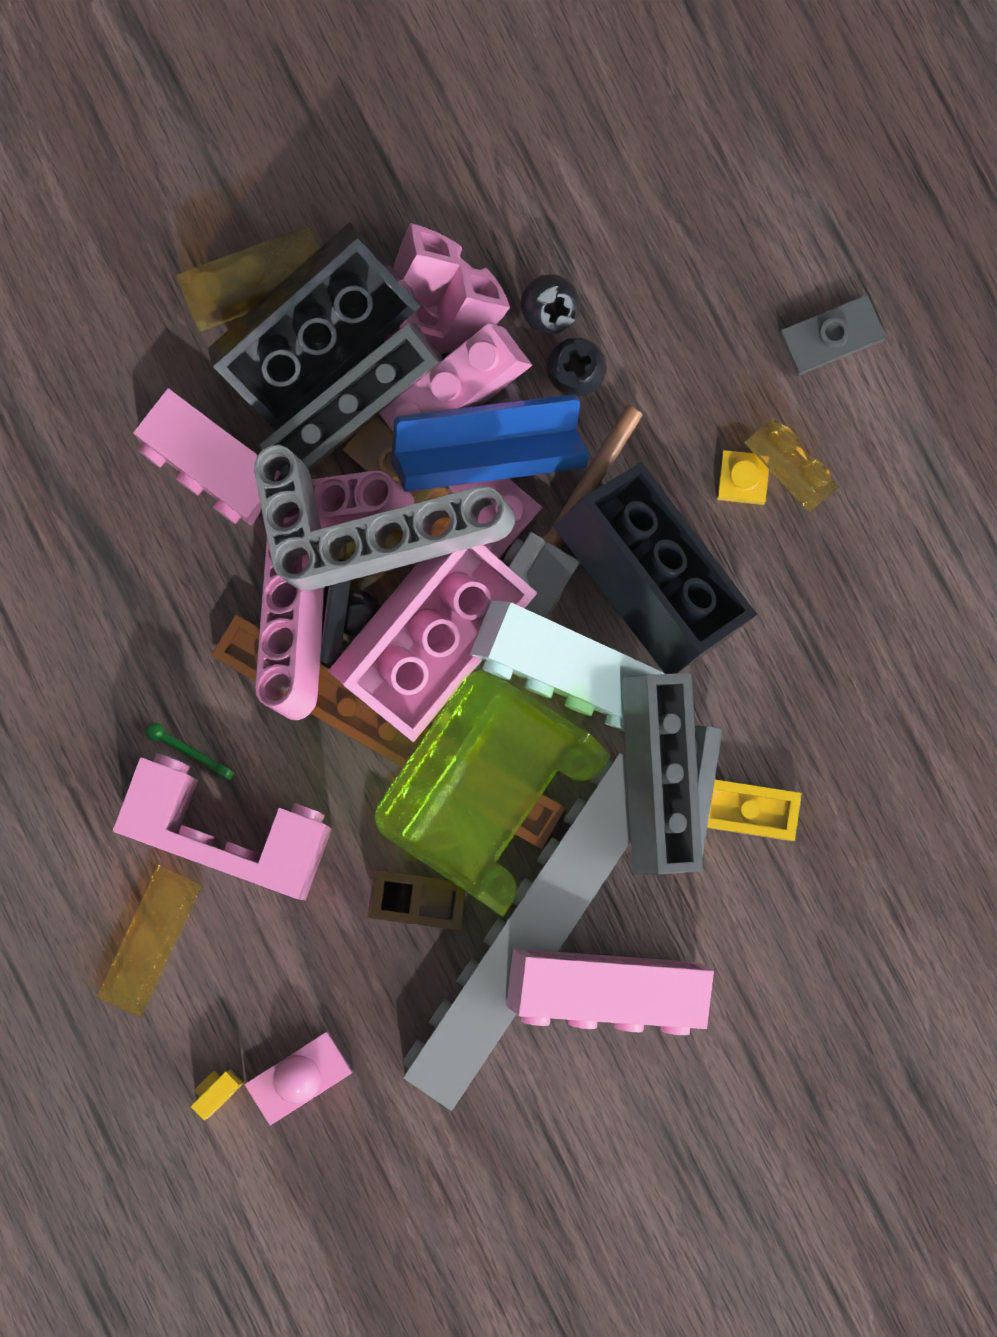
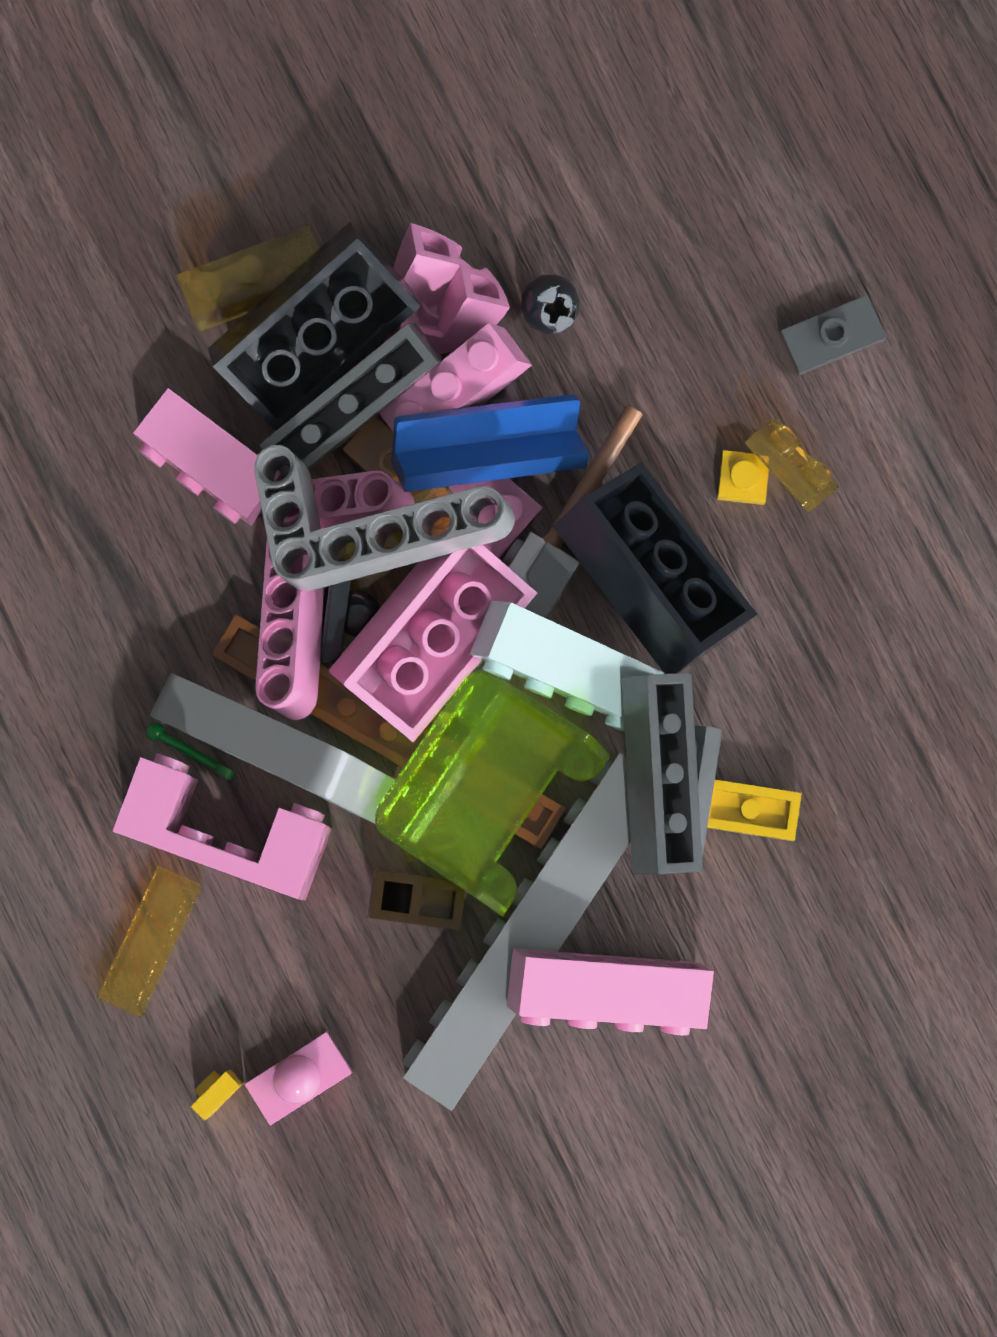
black piece [547,337,607,396] -> none
none -> light grey beam [149,673,401,826]

